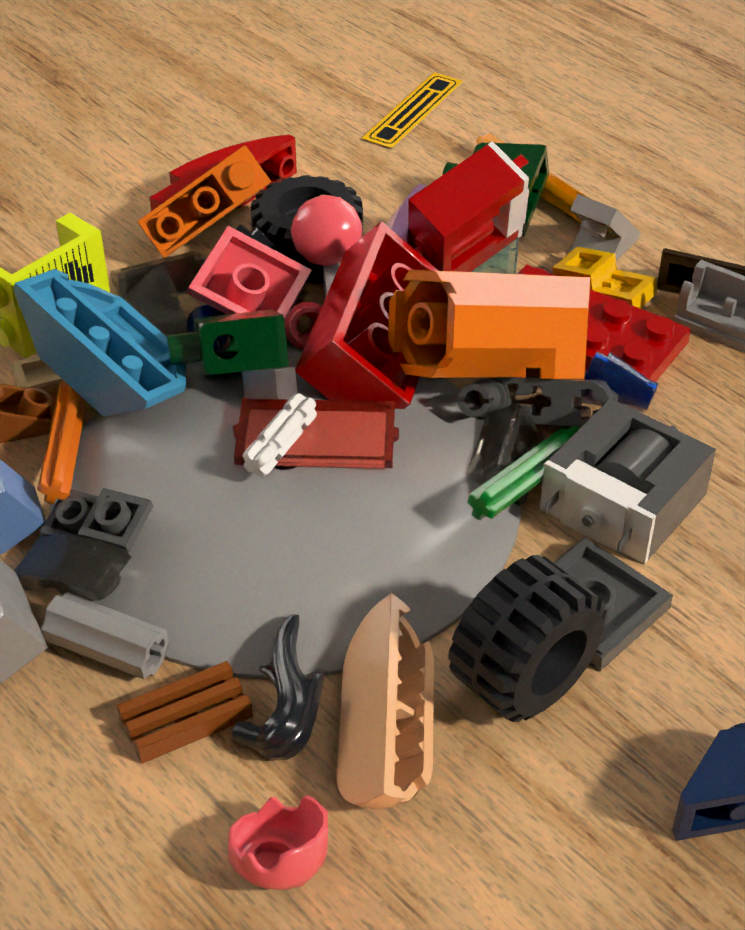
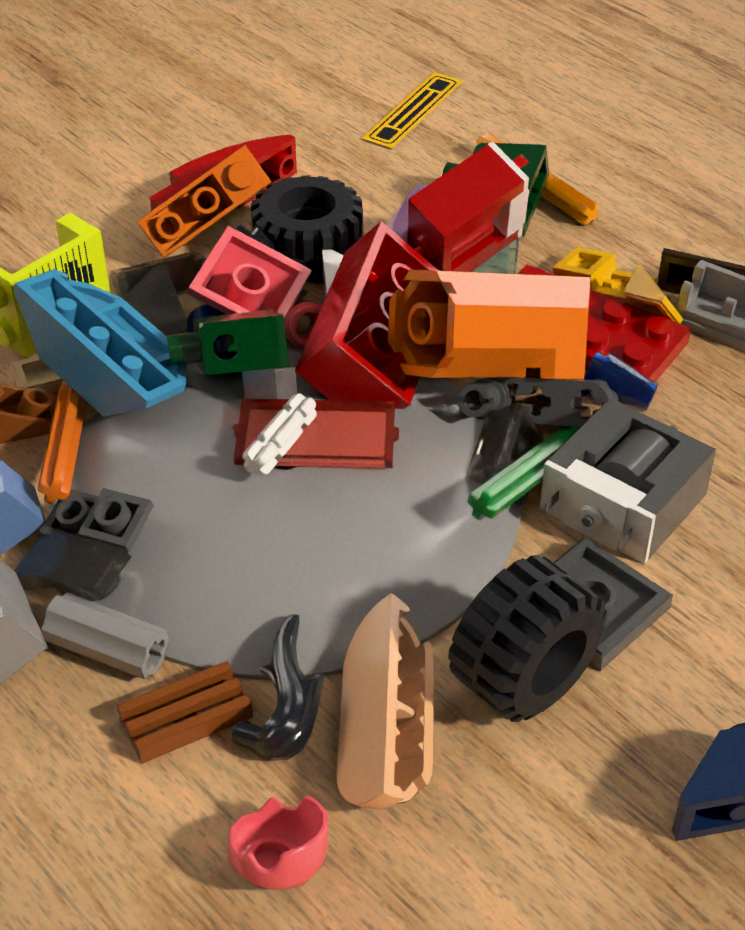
coral hair [291,195,362,267] -> none
light grey slope [570,194,641,261] -> none
none -> yellow slope [623,264,683,324]

